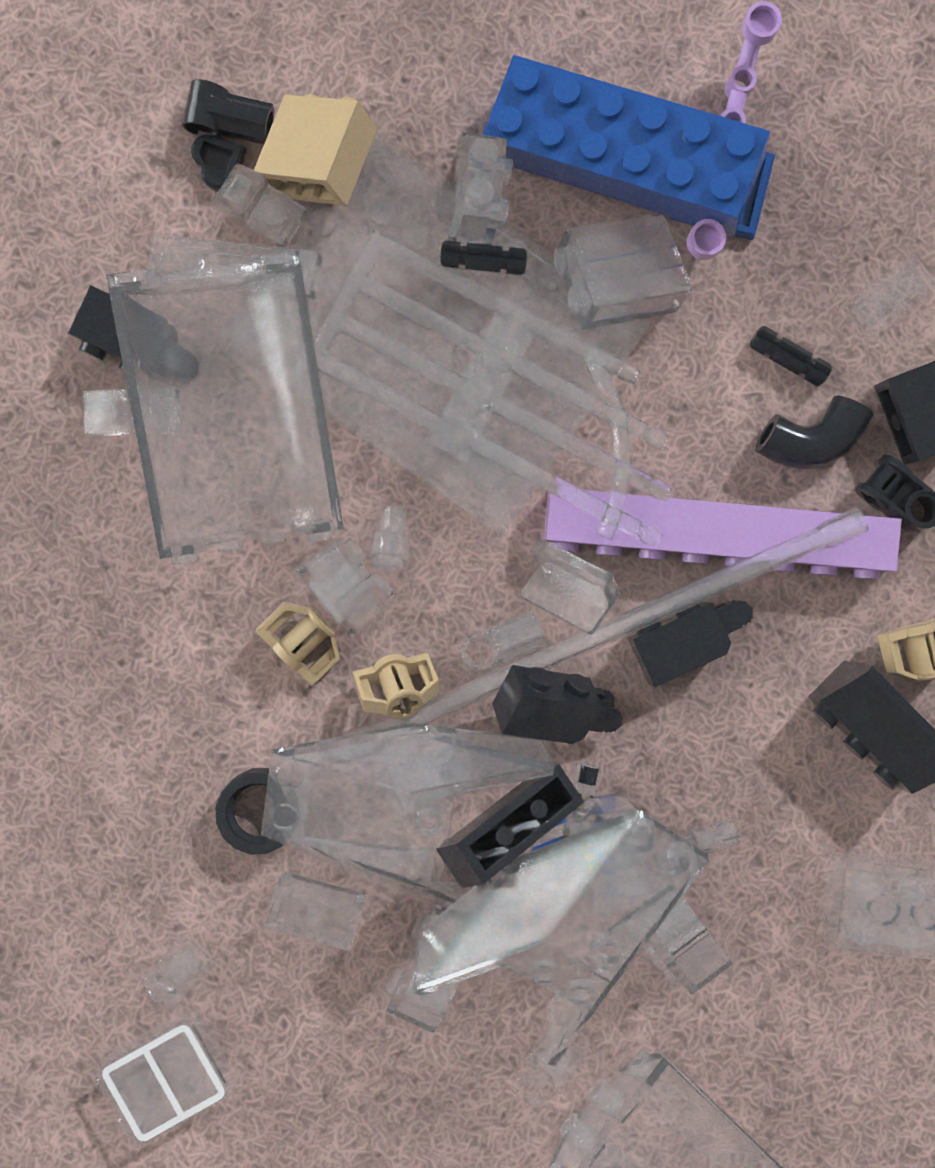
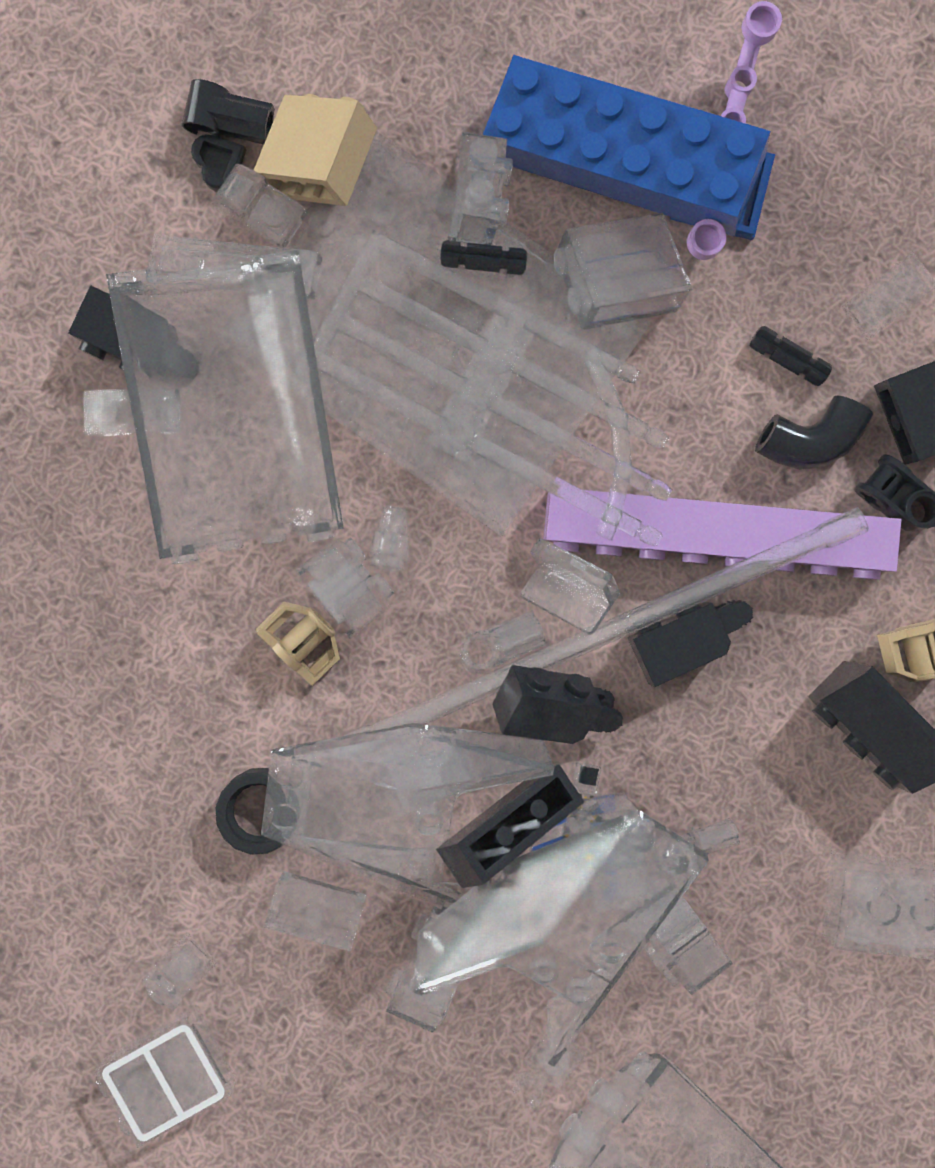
tan piece [352,653,440,719] -> none

